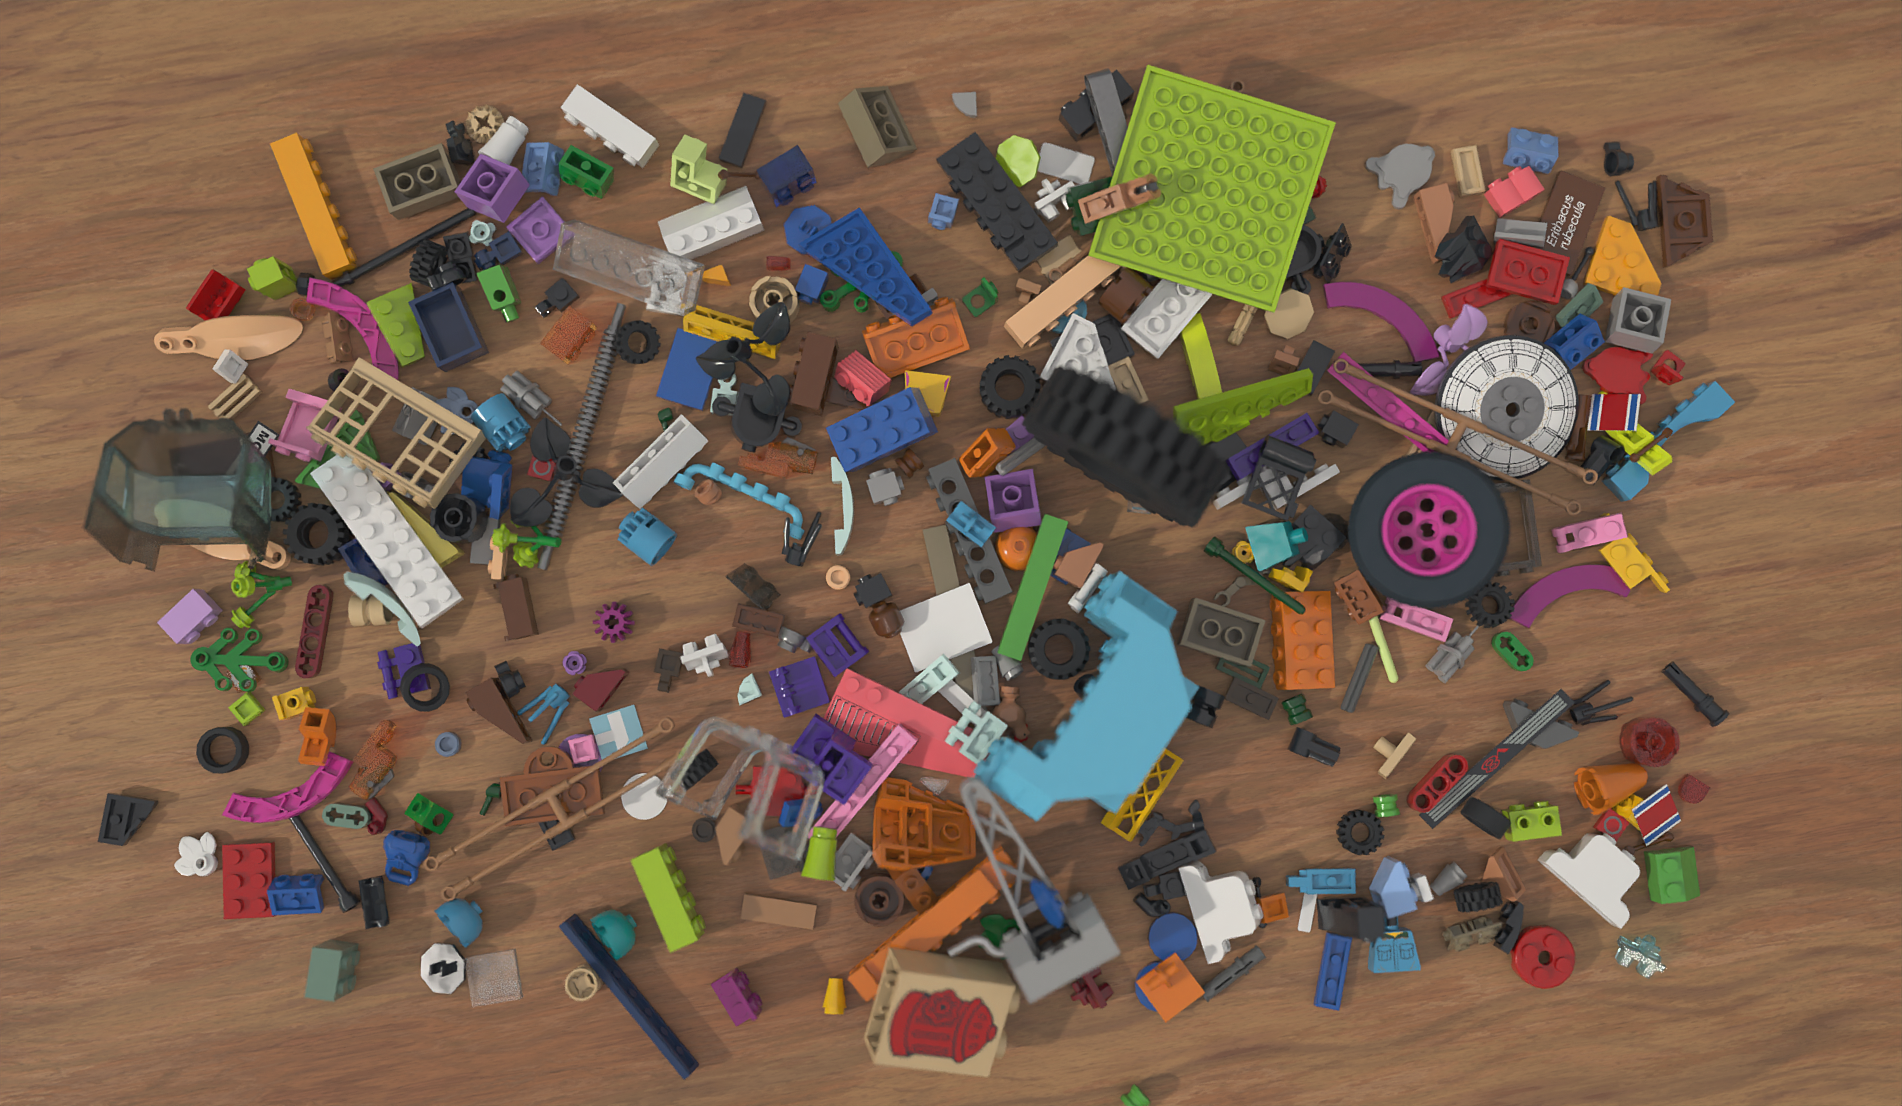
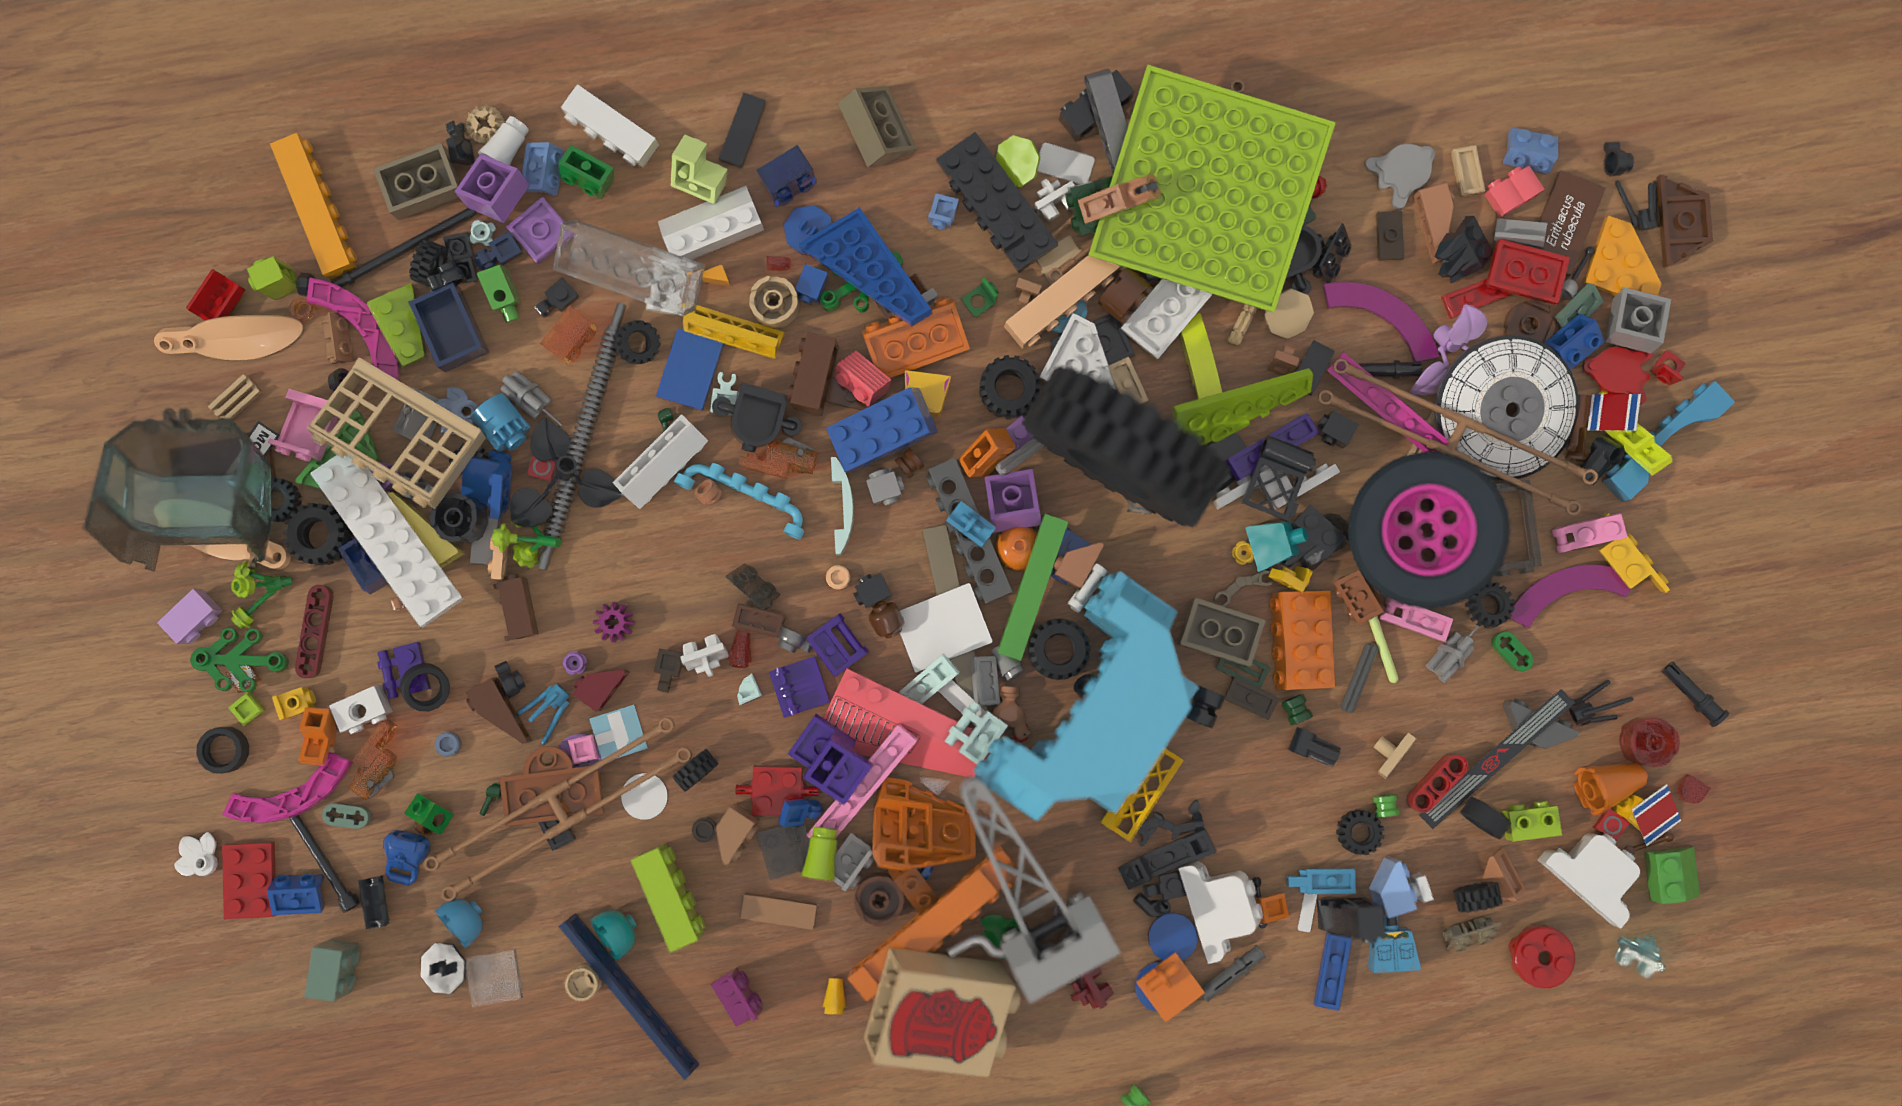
black wing [98,793,158,846] -> none
white tile [213,349,248,383] -> none
light aqua slope [343,572,421,647] -> none
tan wheel [348,595,393,627] -> none
dark red arm [365,797,388,835] -> none
dark azure gear [617,508,677,566] -> none
clear windscreen [656,717,824,861] -> none
black plant [696,302,790,416] -> none
reddish brown hinge [718,169,763,180] -> none
black plant [782,512,822,567] -> none
light grey tile [952,92,977,118] -> none
blue piece [1030,878,1064,929] -> none
dark green piece [1204,536,1306,614] -> none
light grey cone [1430,862,1468,897] -> none
black slope [1493,901,1524,954] -> none
reddish brown hinge [1629,427,1673,463] -> none
none -> white brick [329,685,393,735]
none -> dark brown plate [1376,211,1404,261]

